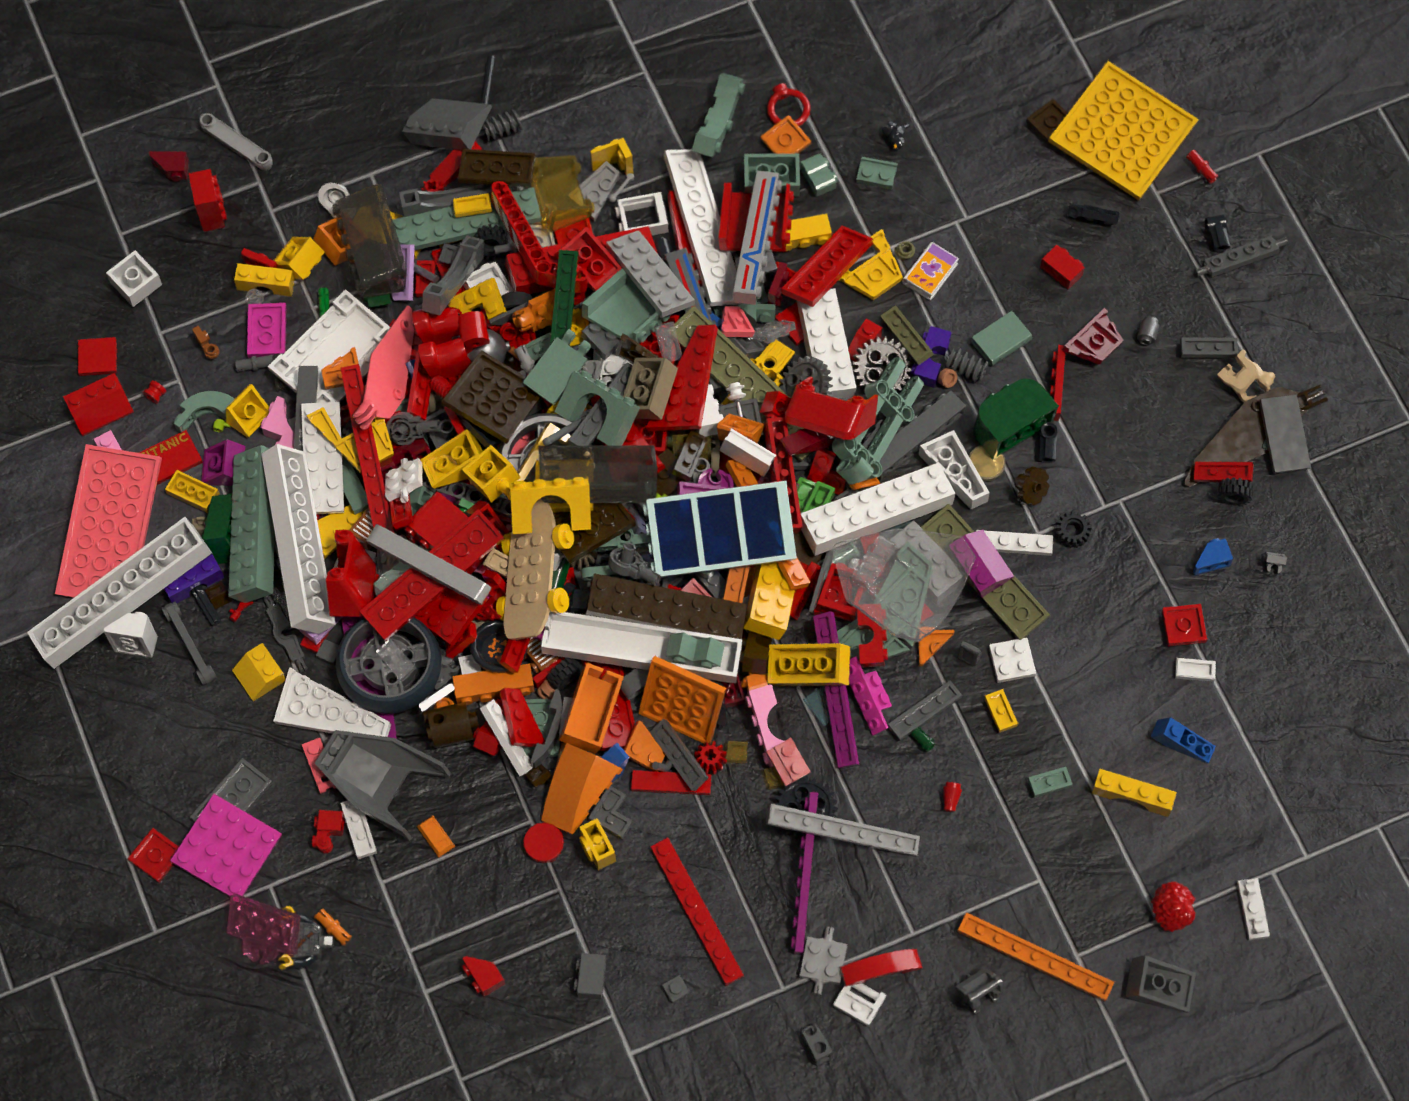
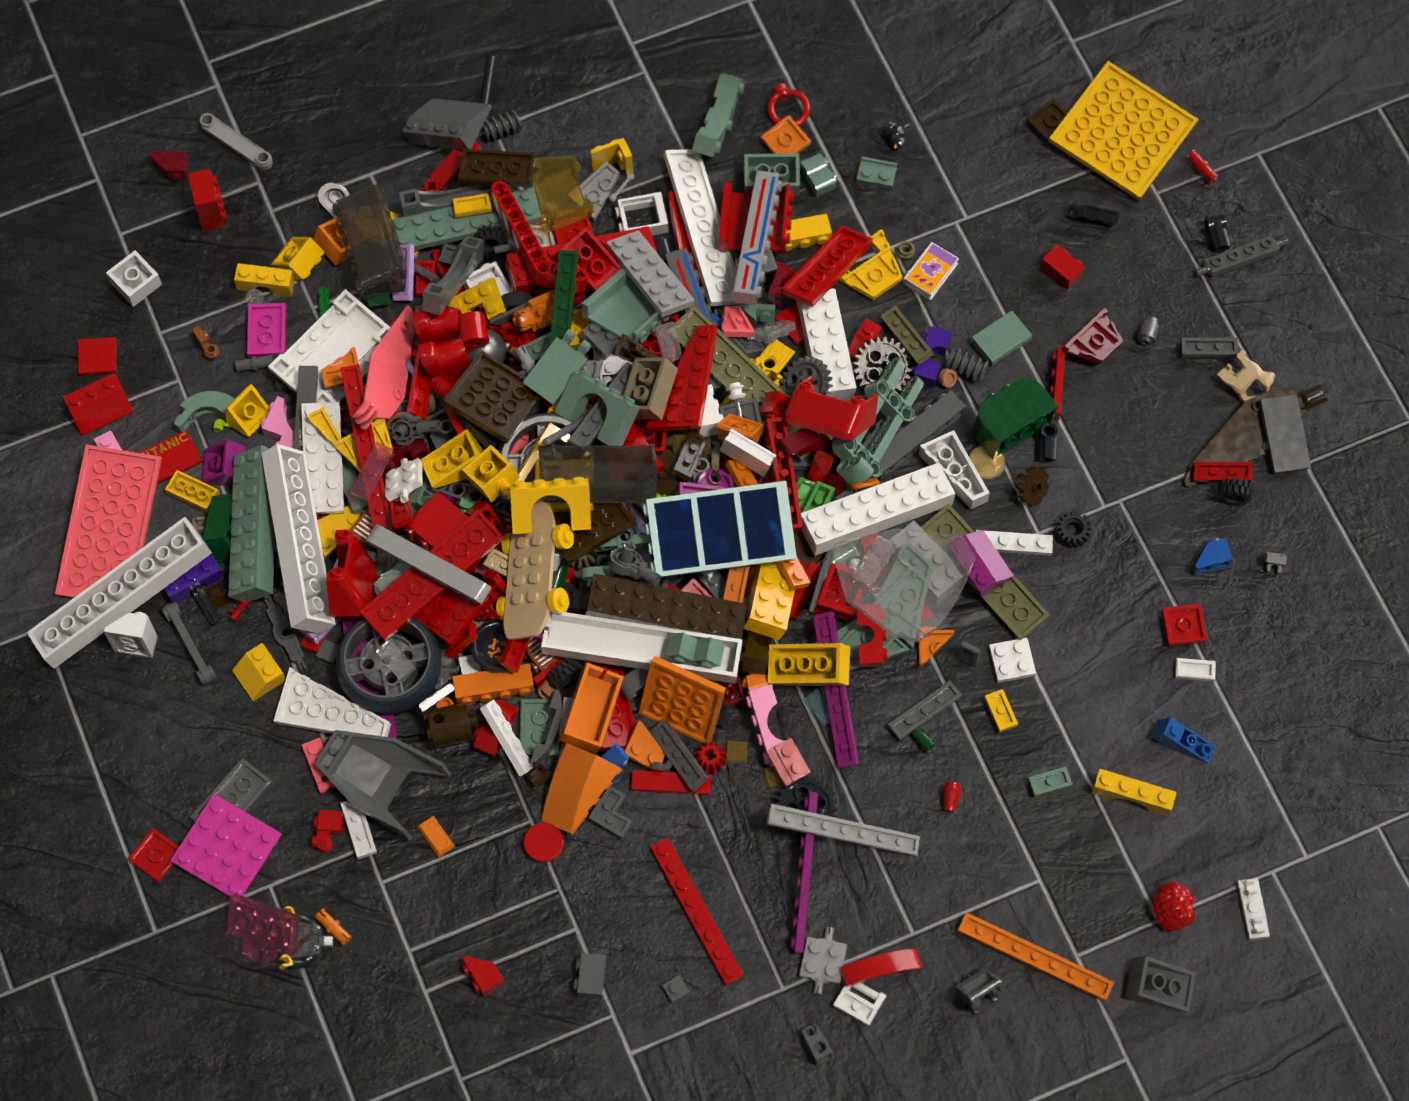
red wheel [143,380,167,404] -> none
red plate [241,248,278,268] -> none
red wing [500,688,546,747] -> none
yellow brick [579,818,616,870] -> none
dark pink bracket [849,656,892,736] -> none
none -> clear pink plate [350,442,394,501]

